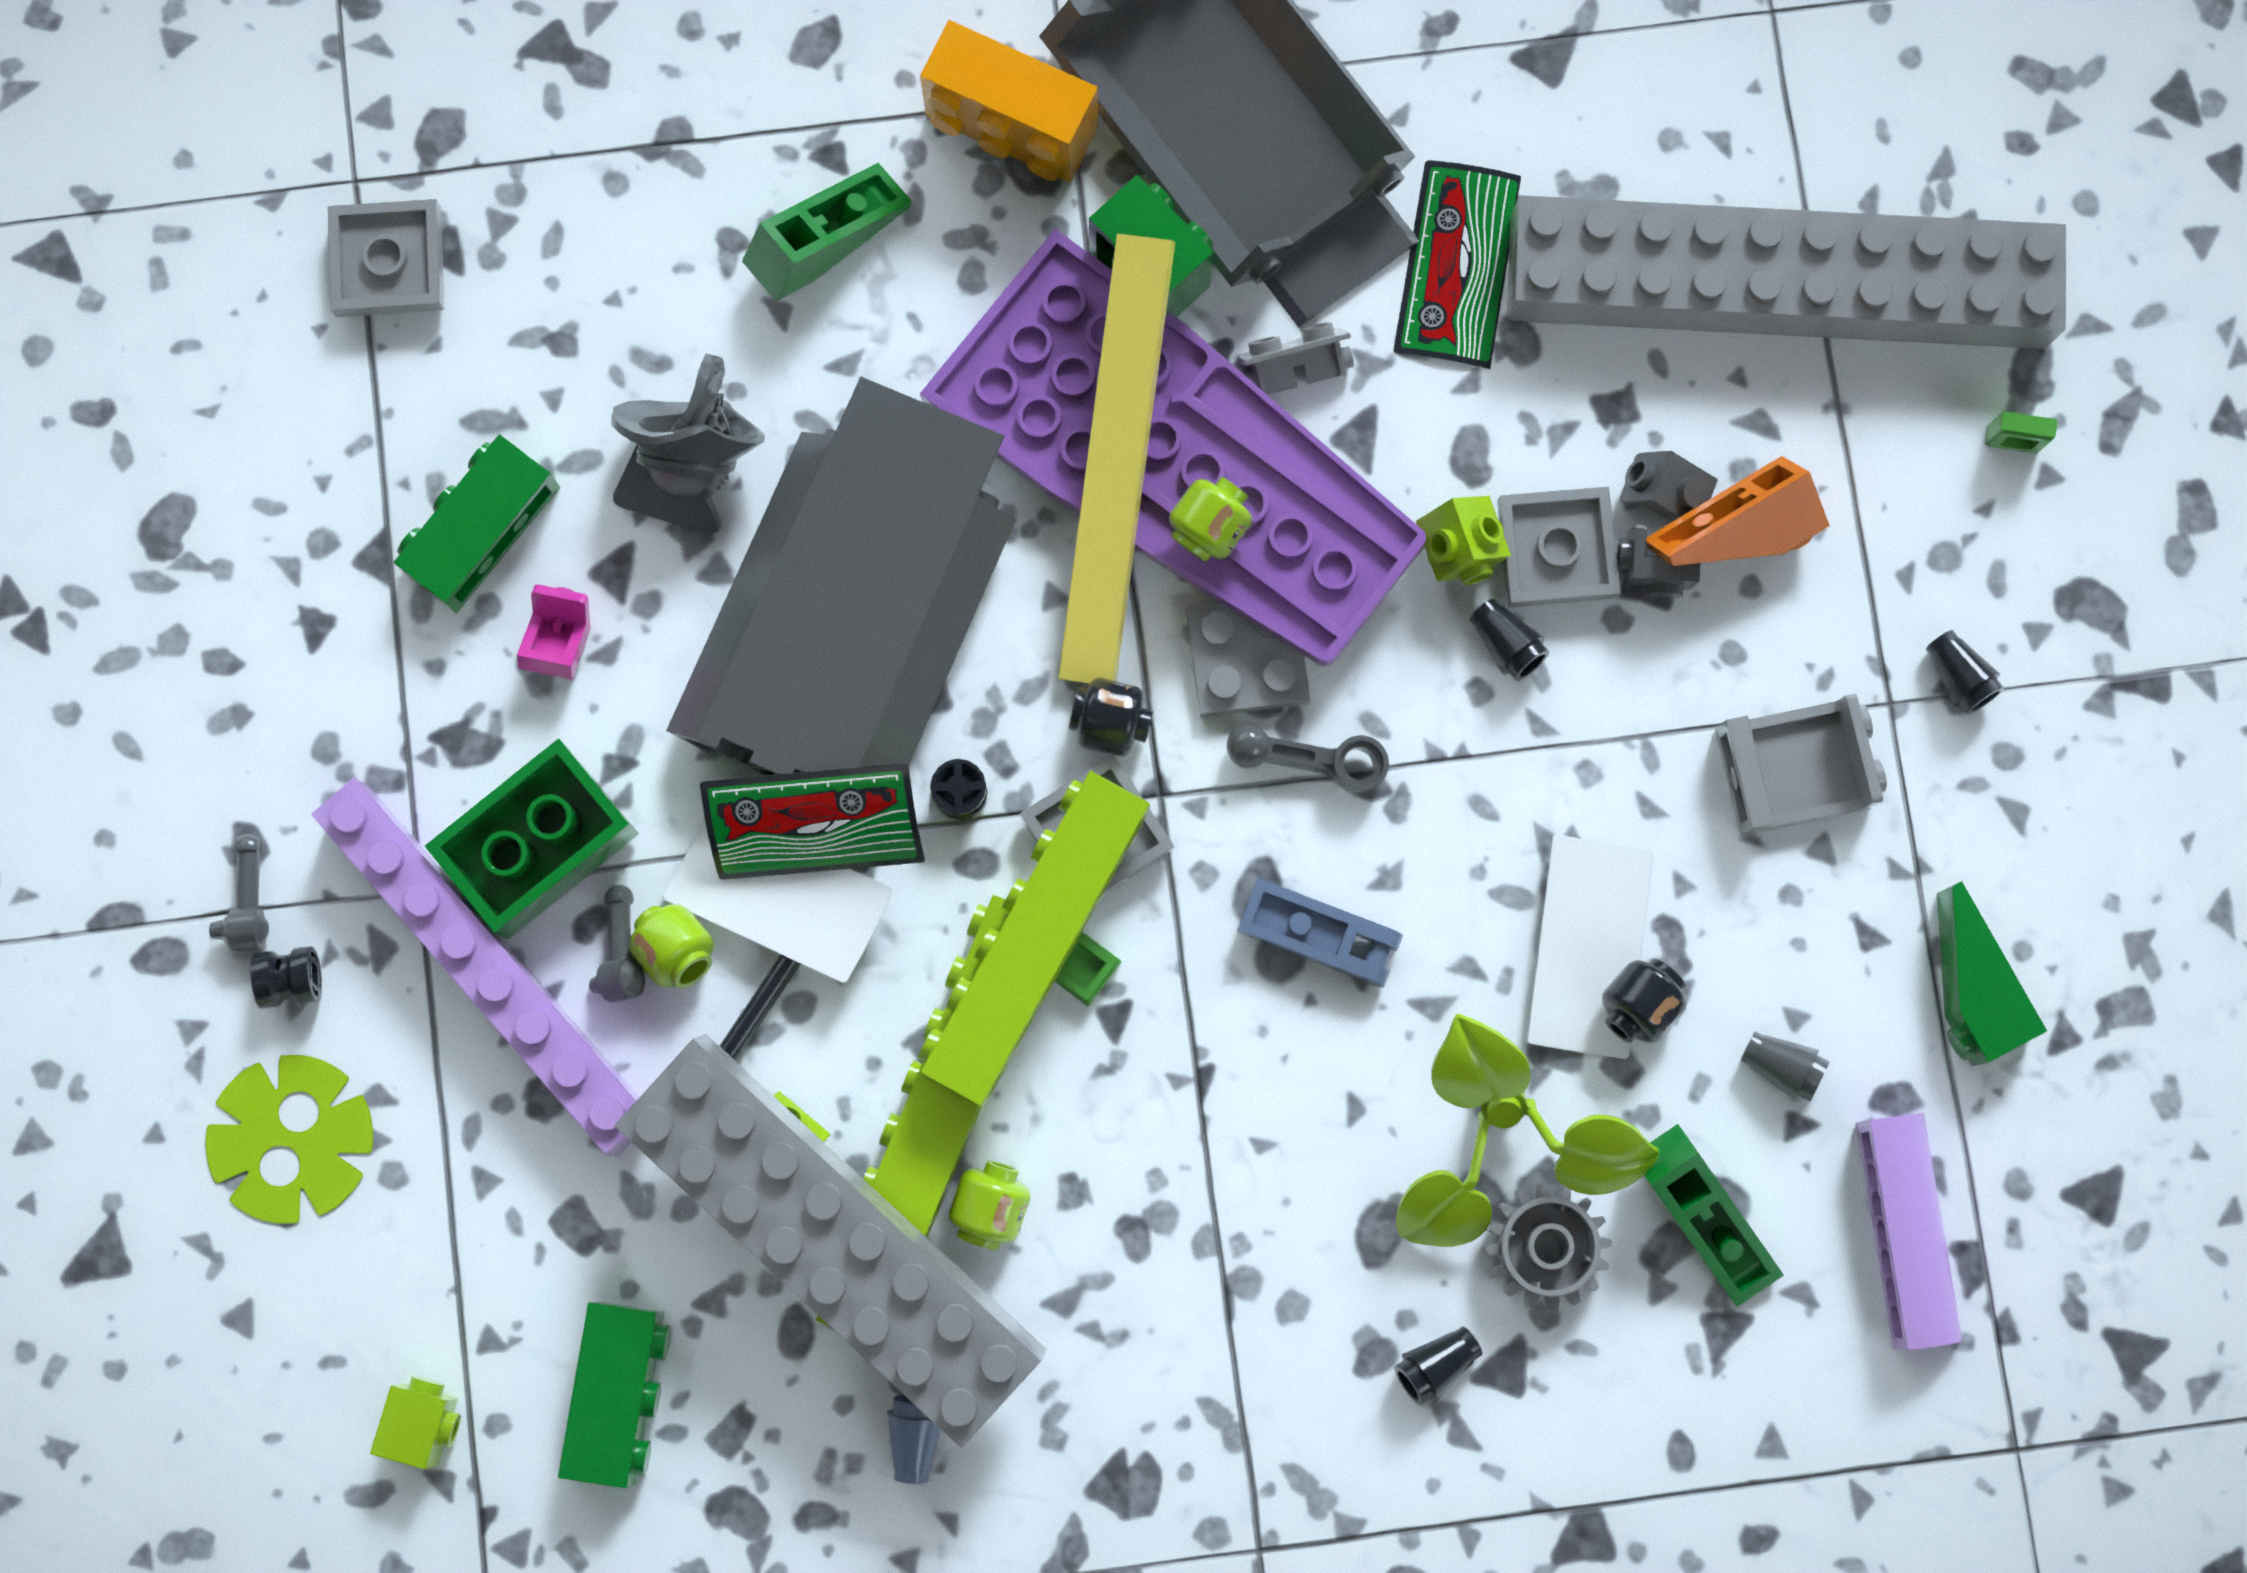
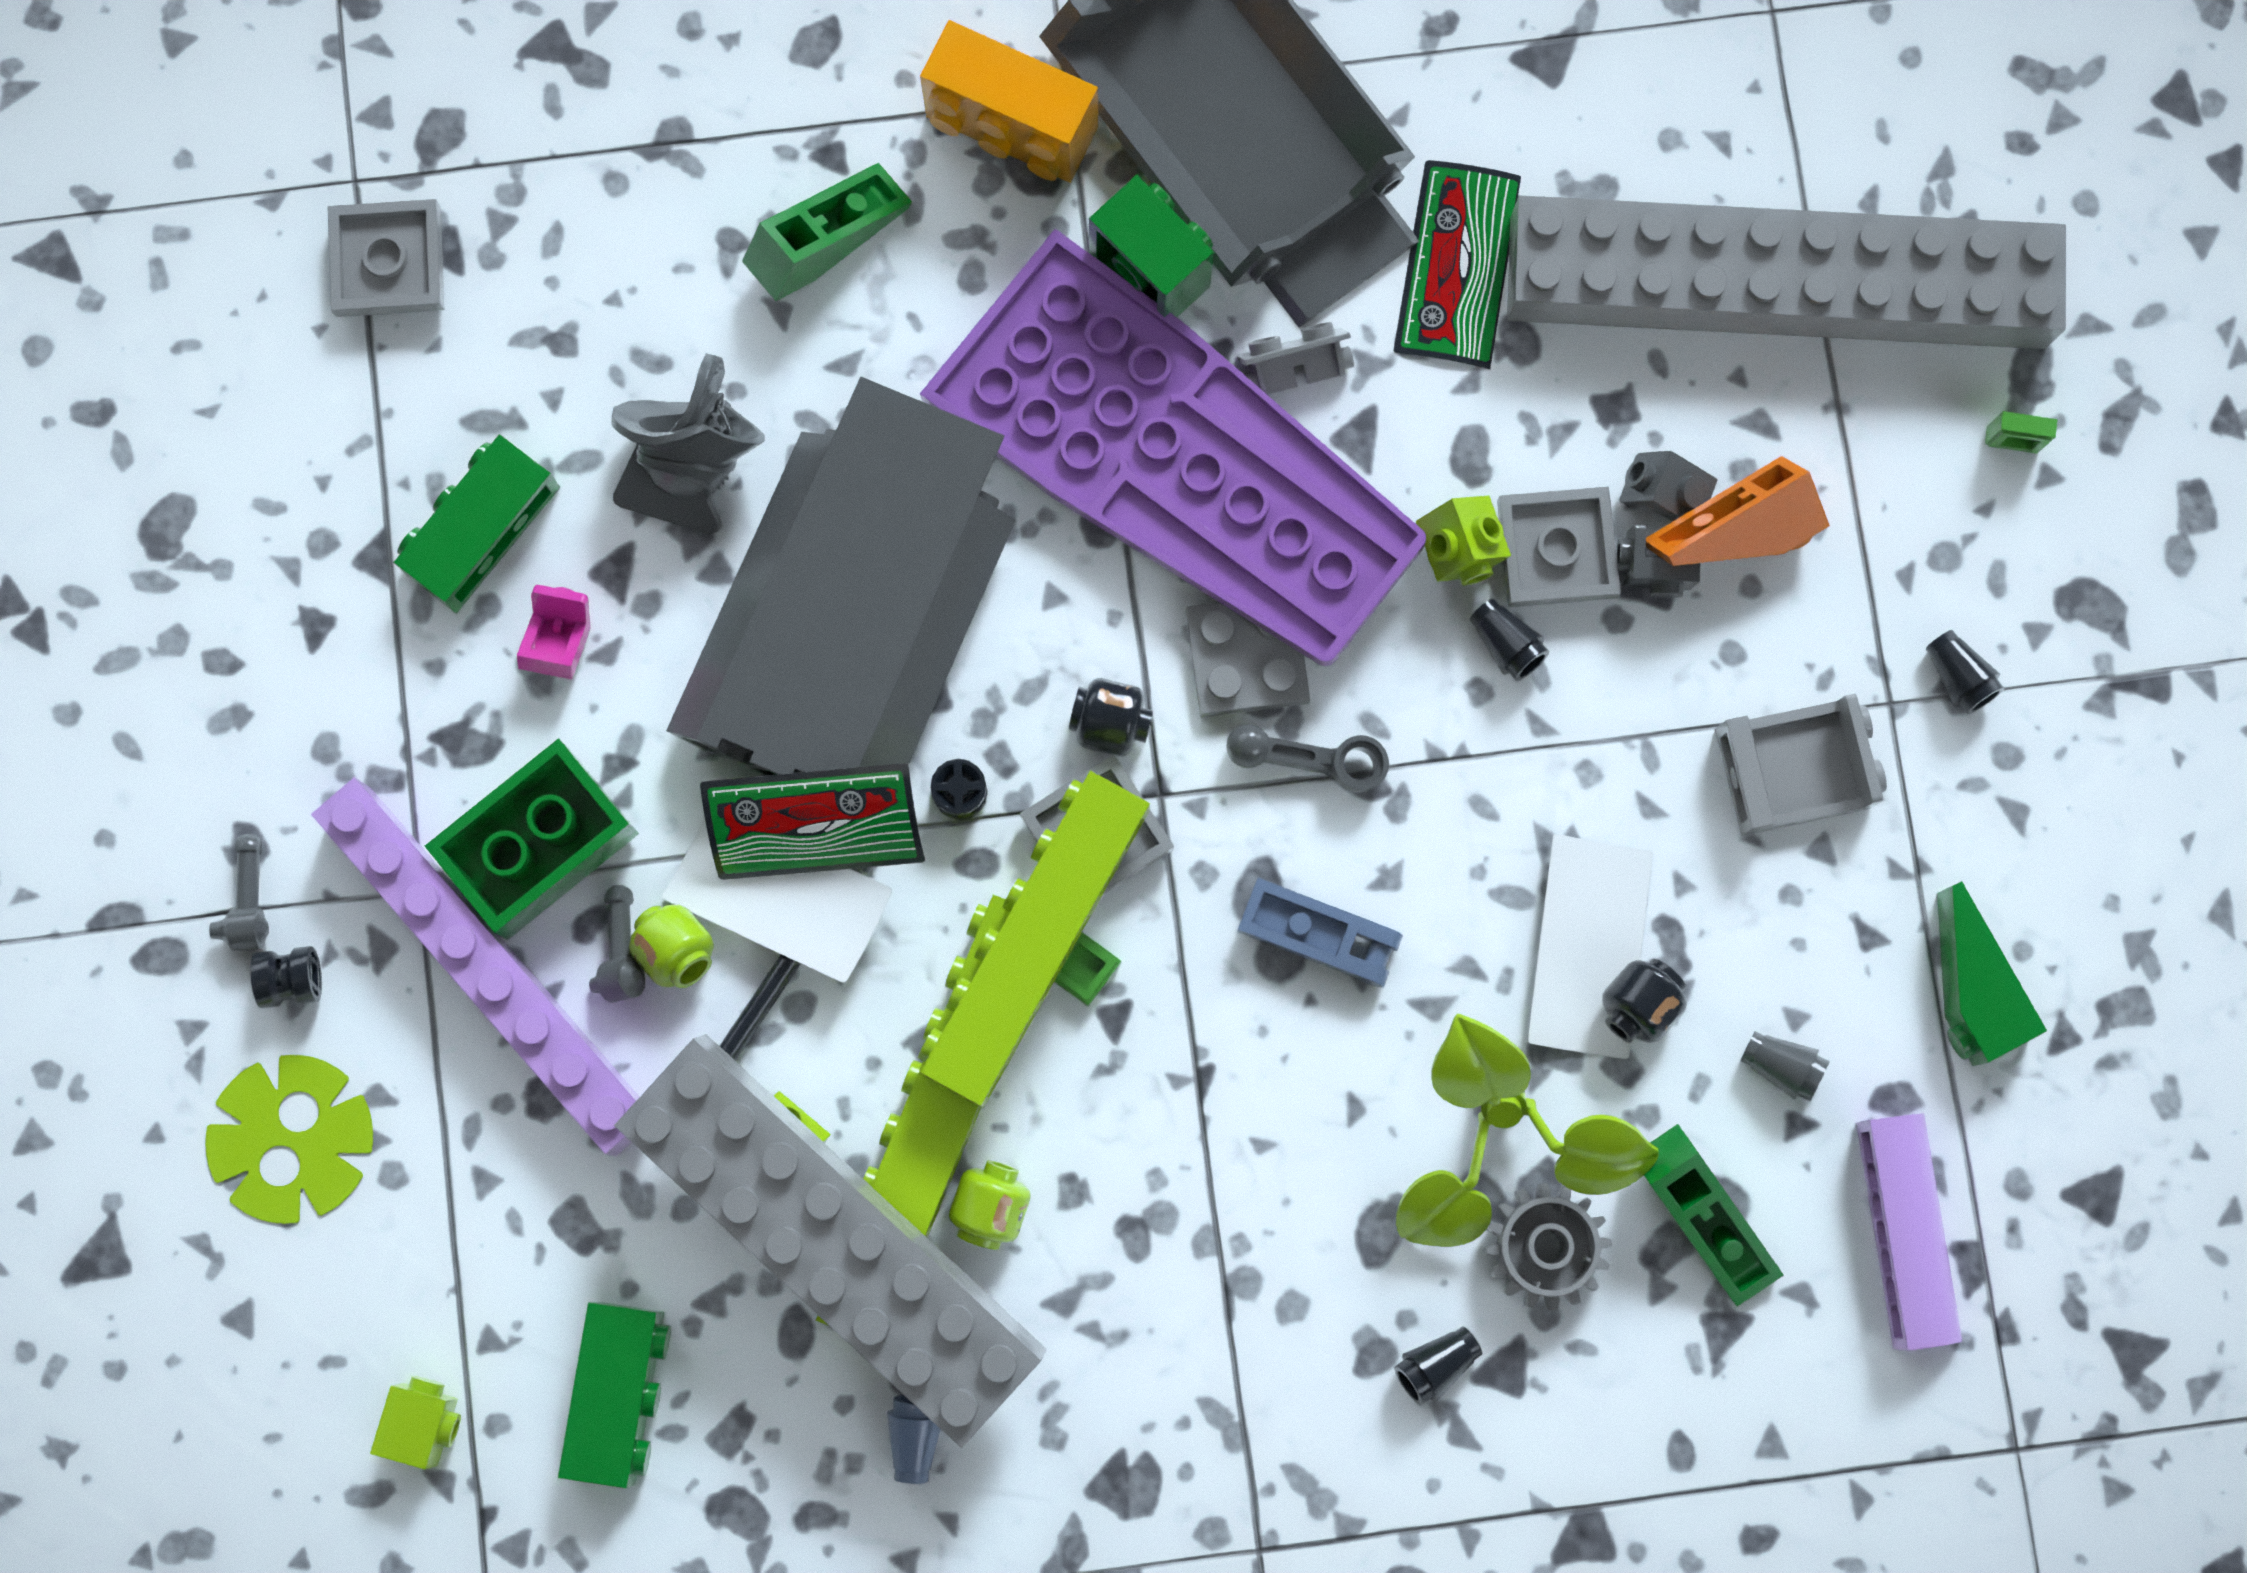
light yellow tile [1058,234,1175,684] -> none
lime head [1169,476,1252,563] -> none

